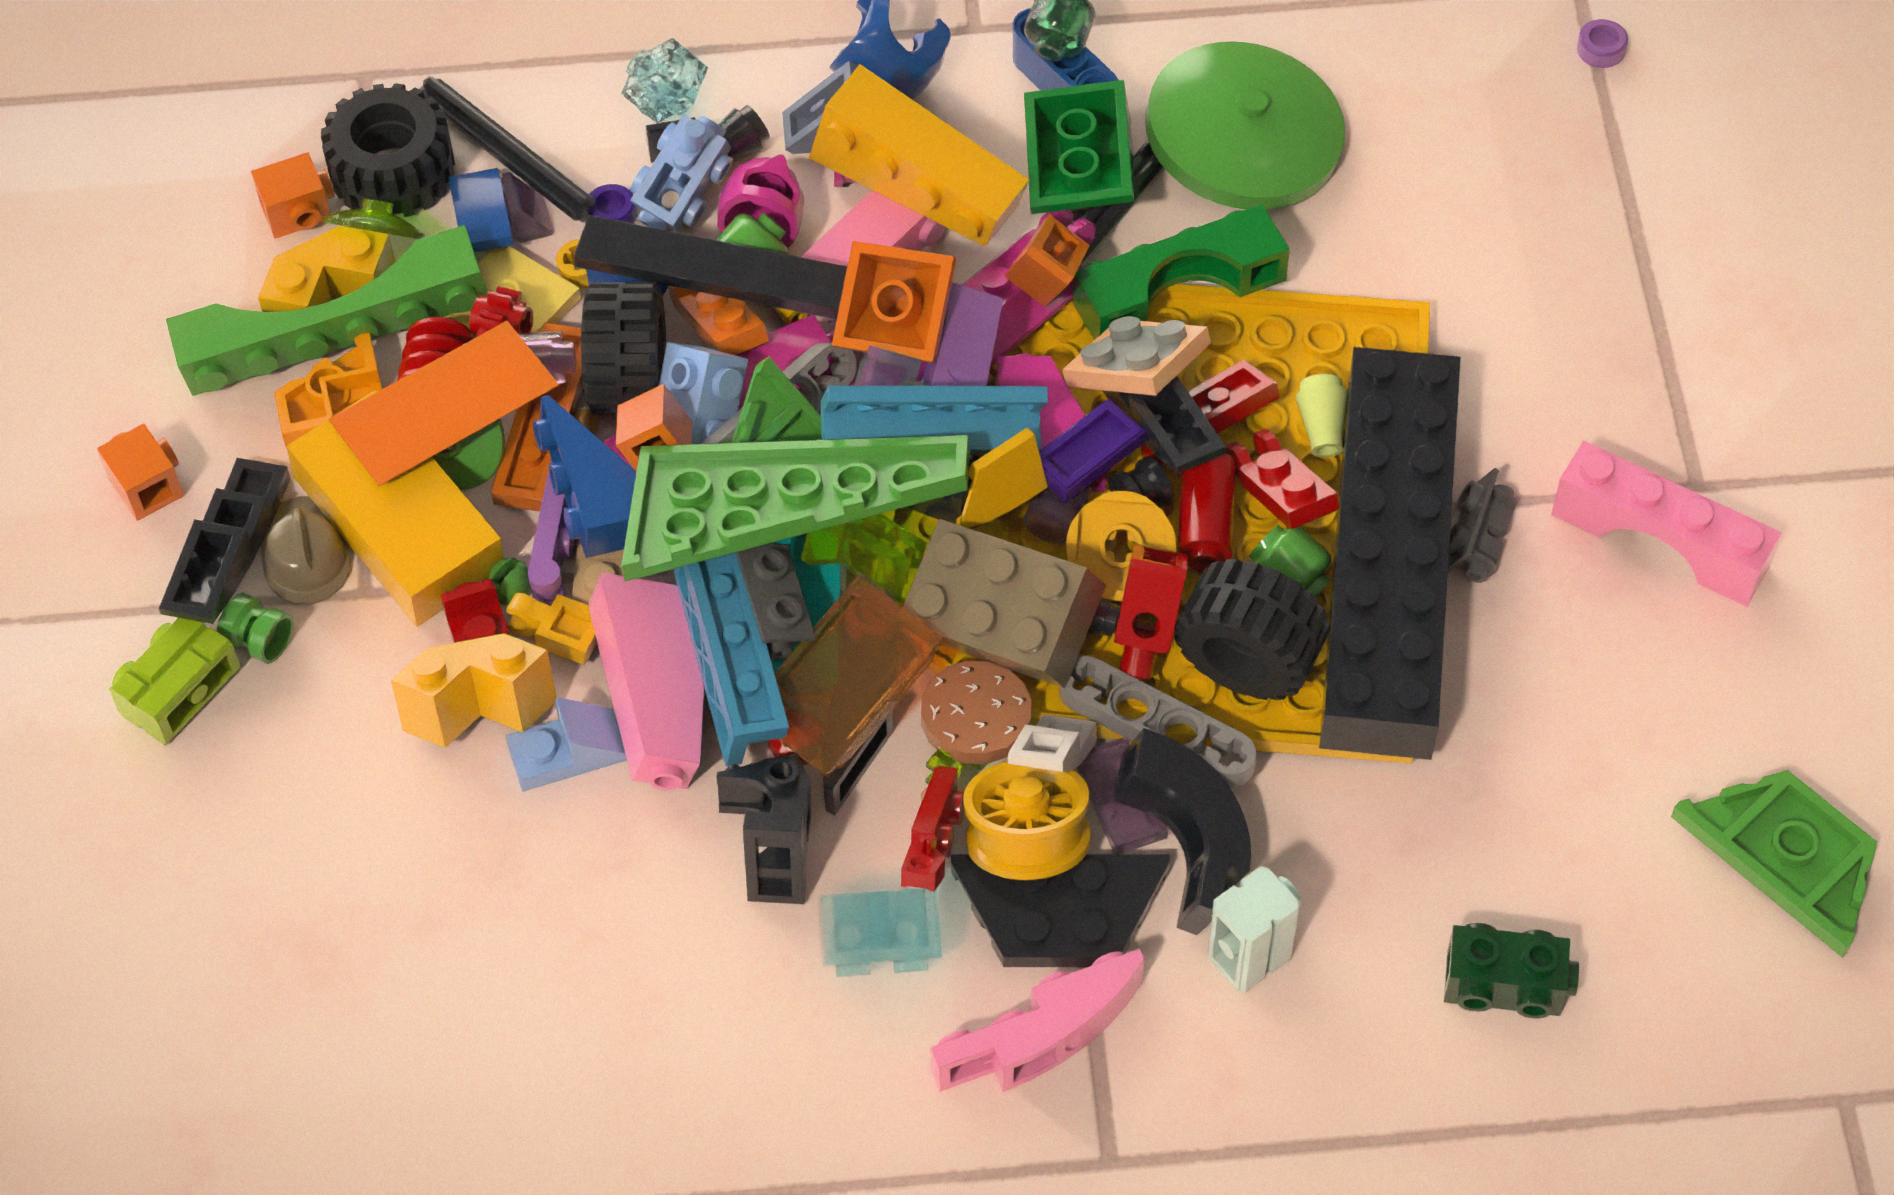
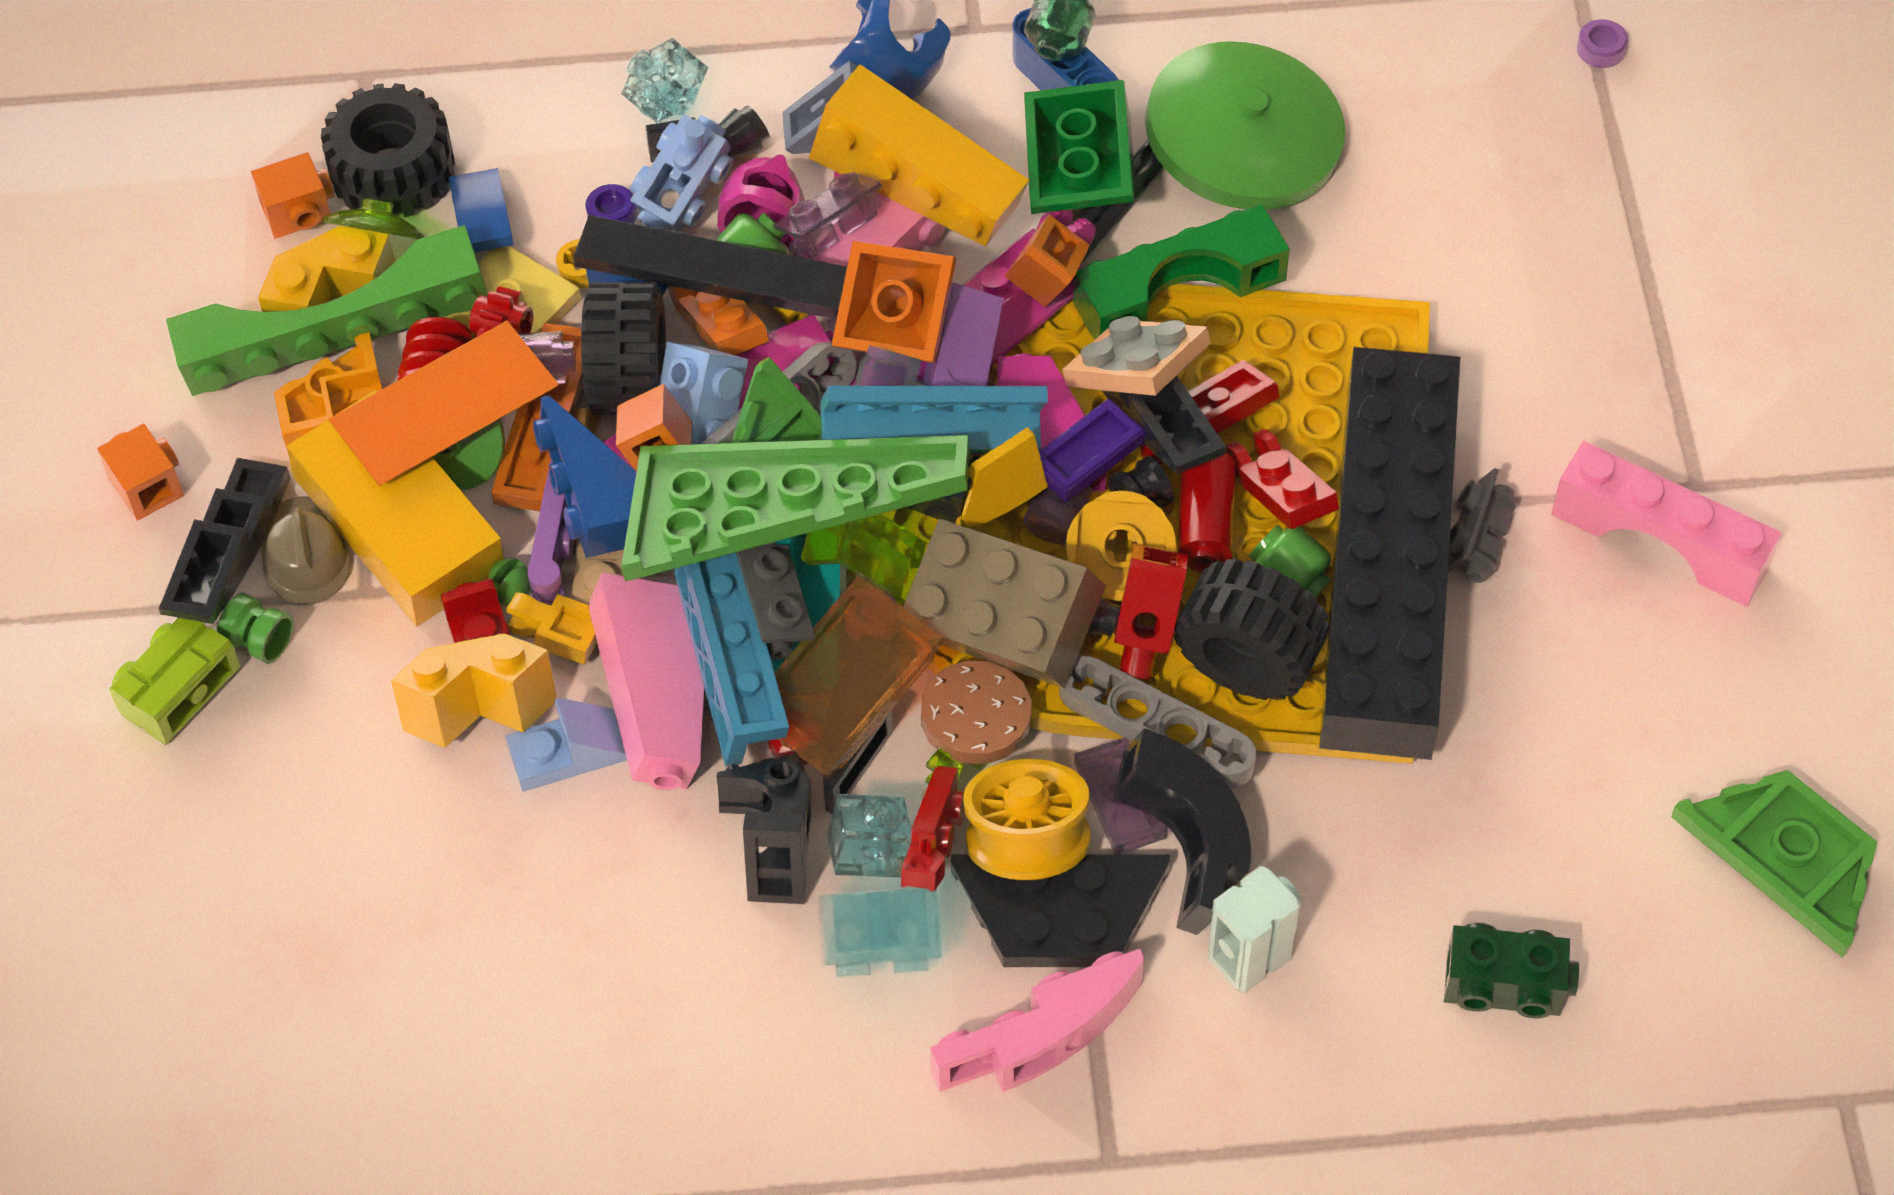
black axle [419,76,597,223] -> none
slope [500,172,554,243] -> none
white slope [1008,714,1097,772] -> none
yellowish green cone [1295,374,1348,458] -> none
none -> hinge [773,172,882,259]
none -> clear light blue brick [827,794,914,877]

